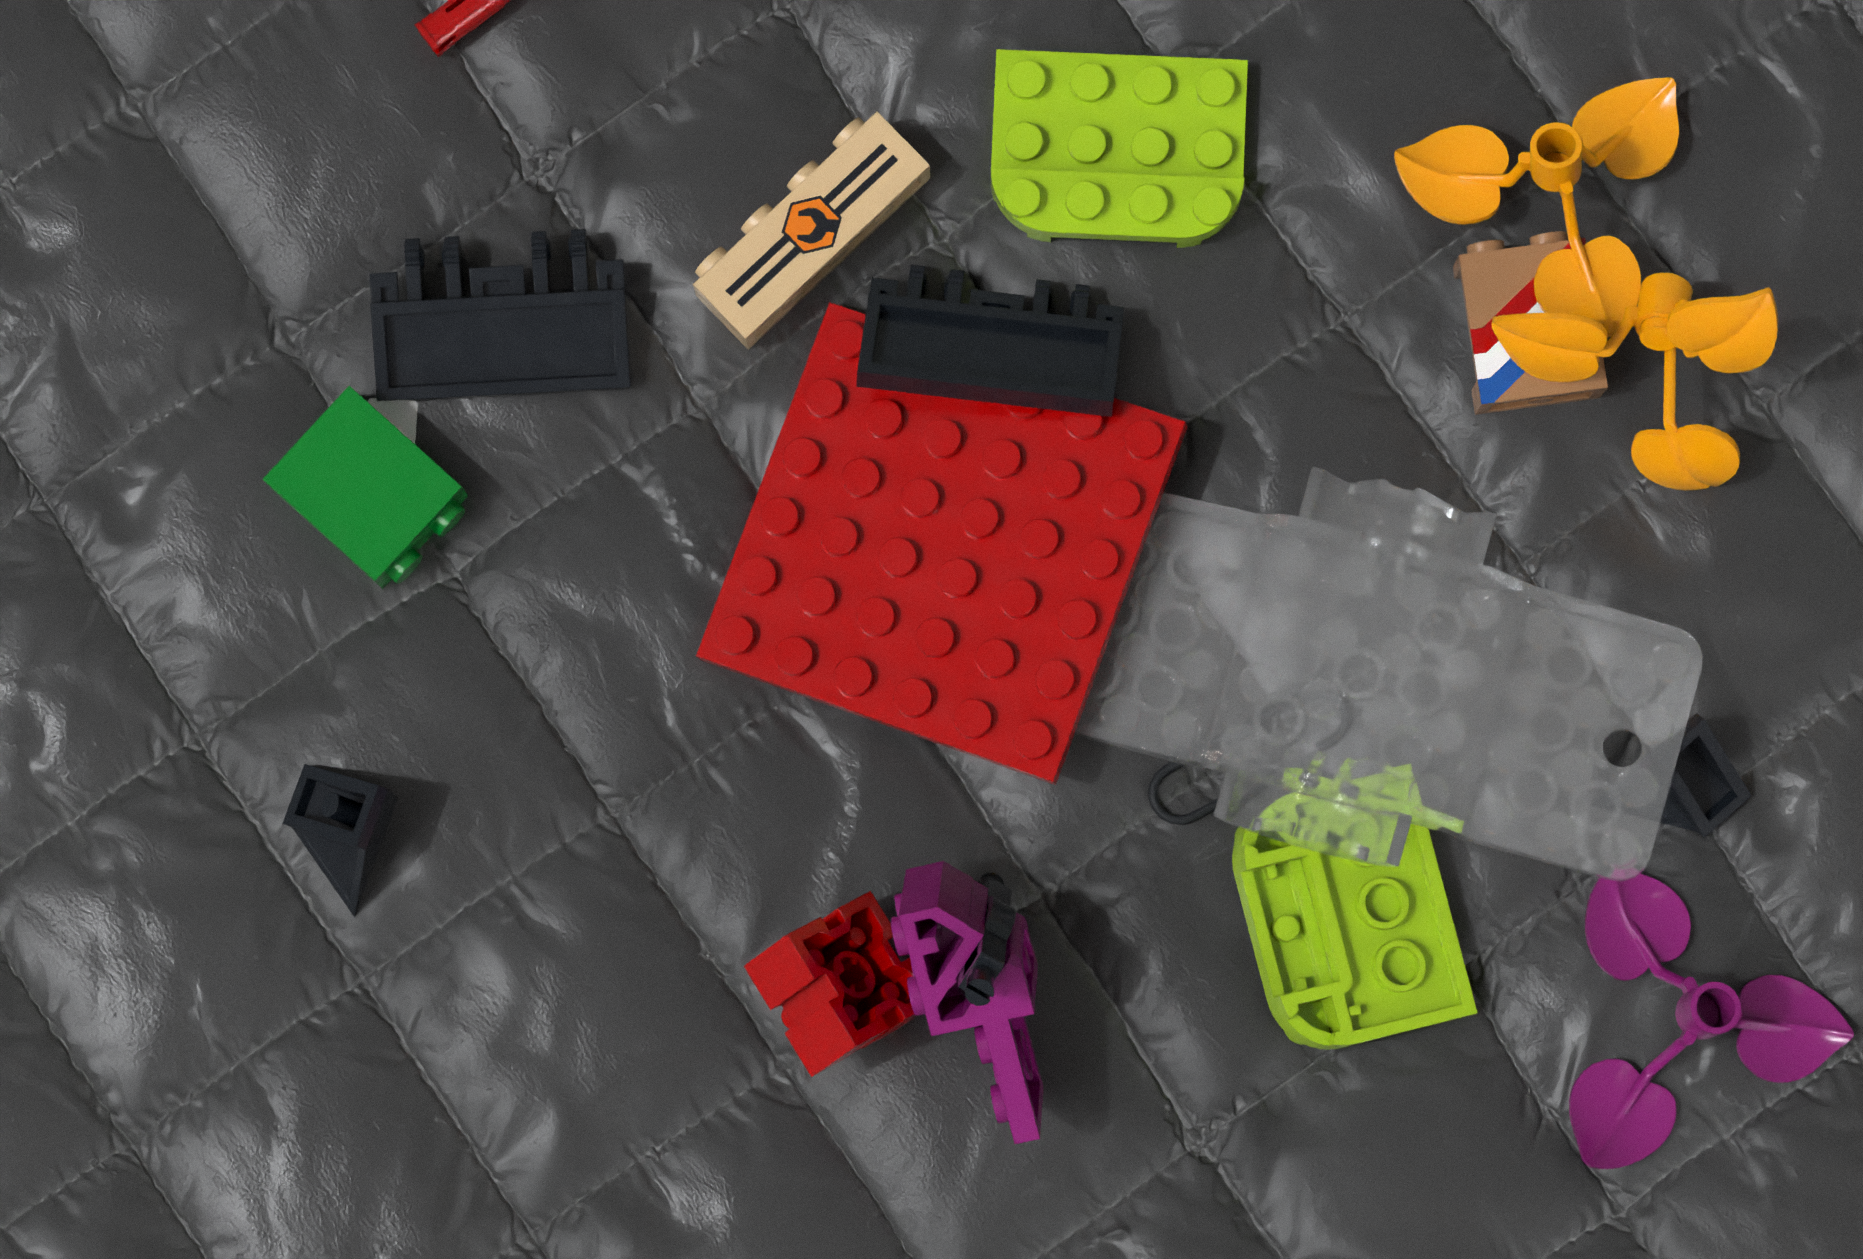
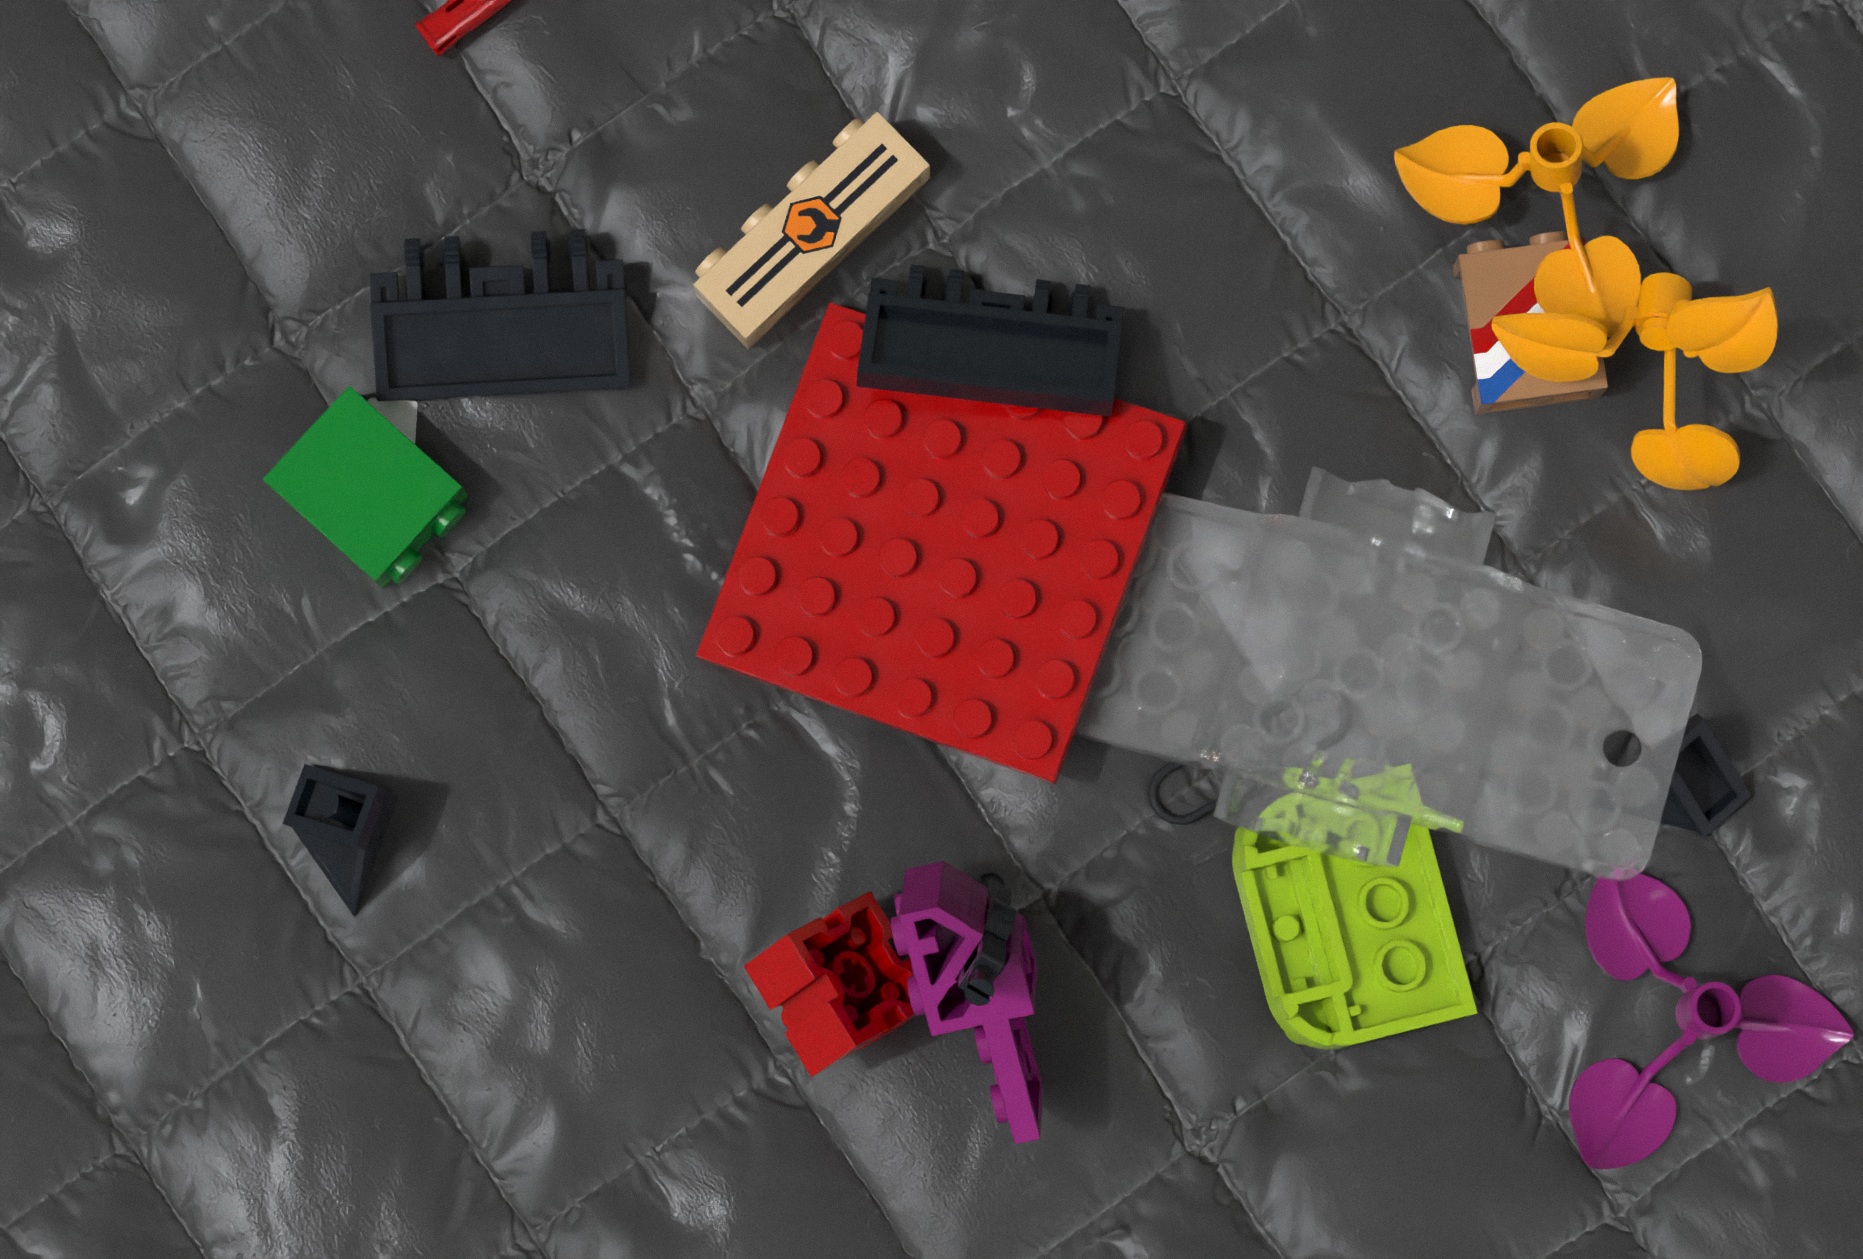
lime plate [991,49,1248,248] -> none

